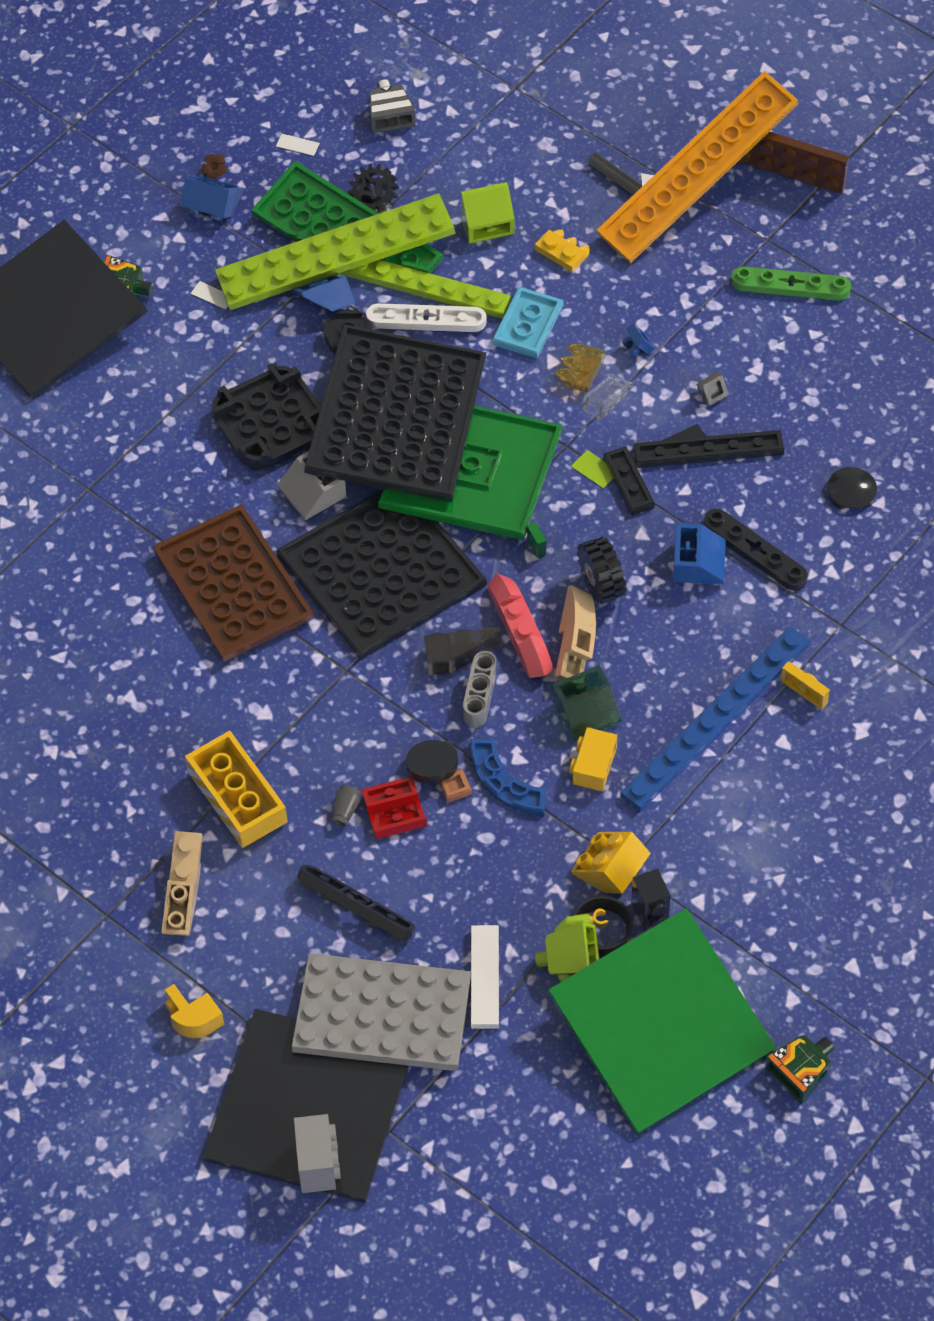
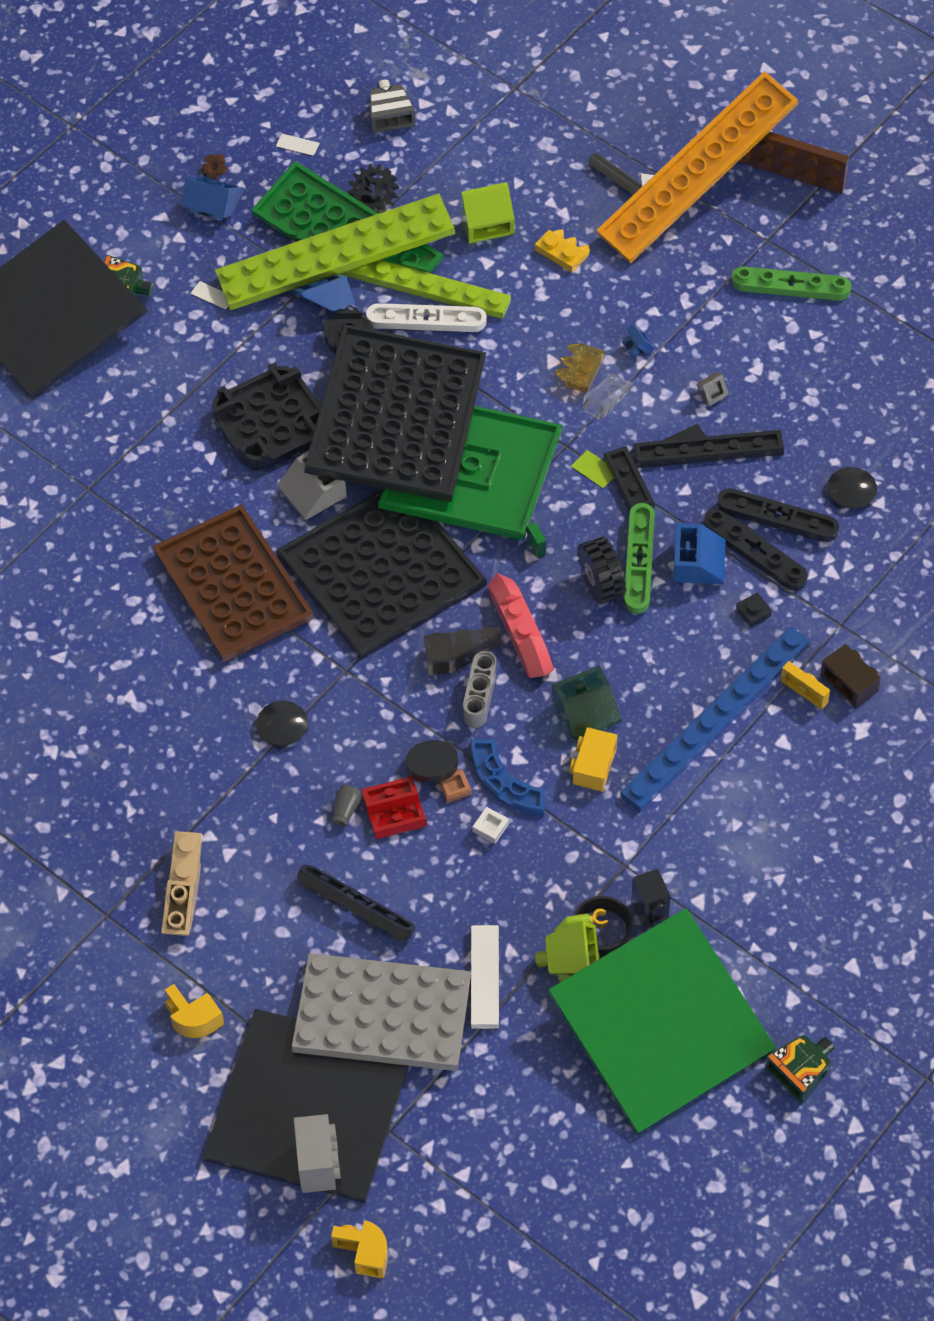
yellow brick [185,731,288,849] -> none
medium azure tile [492,287,564,359] -> none
tan slope [555,585,596,686] -> none
yellow slope [571,832,651,894] -> none
none -> black dish [256,701,308,749]
none -> yellow brick [331,1220,388,1279]
none -> white plate [473,807,509,844]
none -> bright green piece [624,503,655,614]
none -> black piece [717,488,839,542]
none -> black plate [736,592,772,627]
none -> dark brown brick [820,644,881,708]

